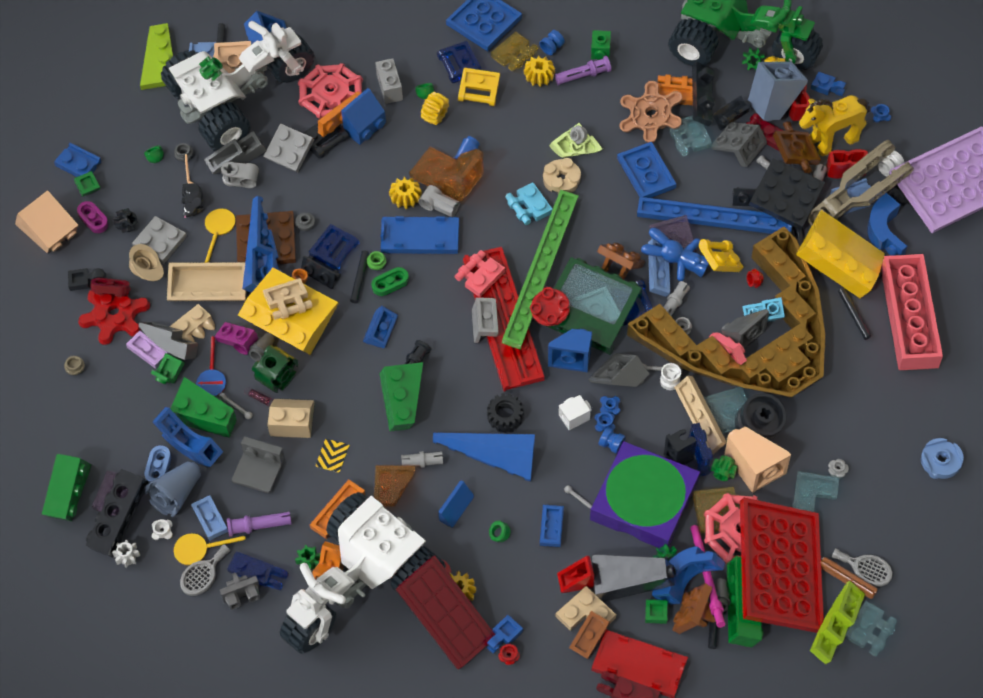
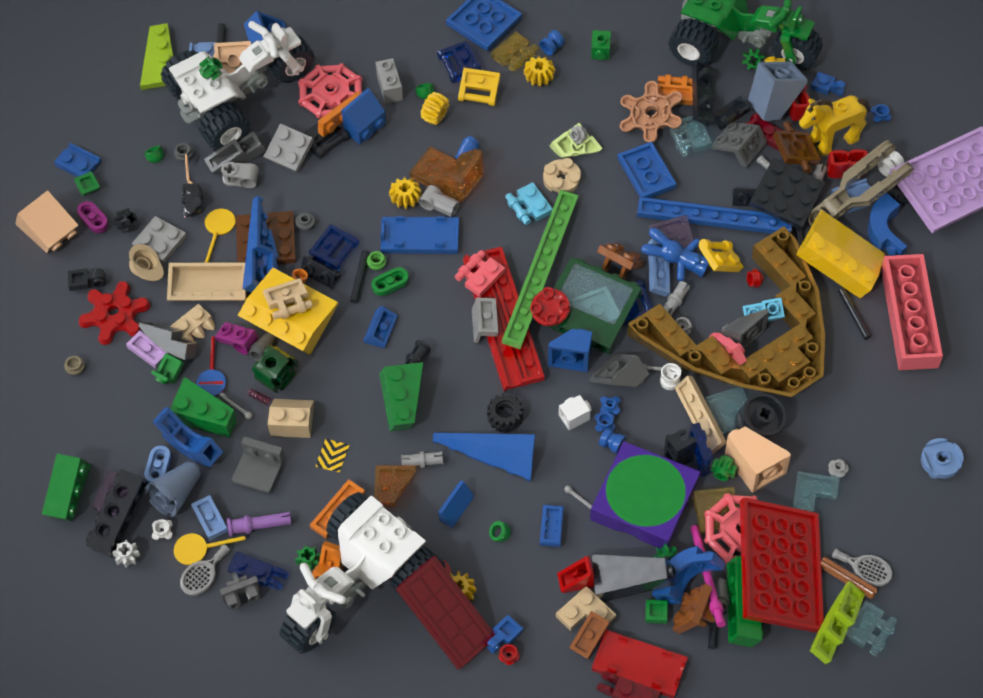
dark red plate [91,278,130,297] -> none
medium lavender pin [555,56,611,85] -> none

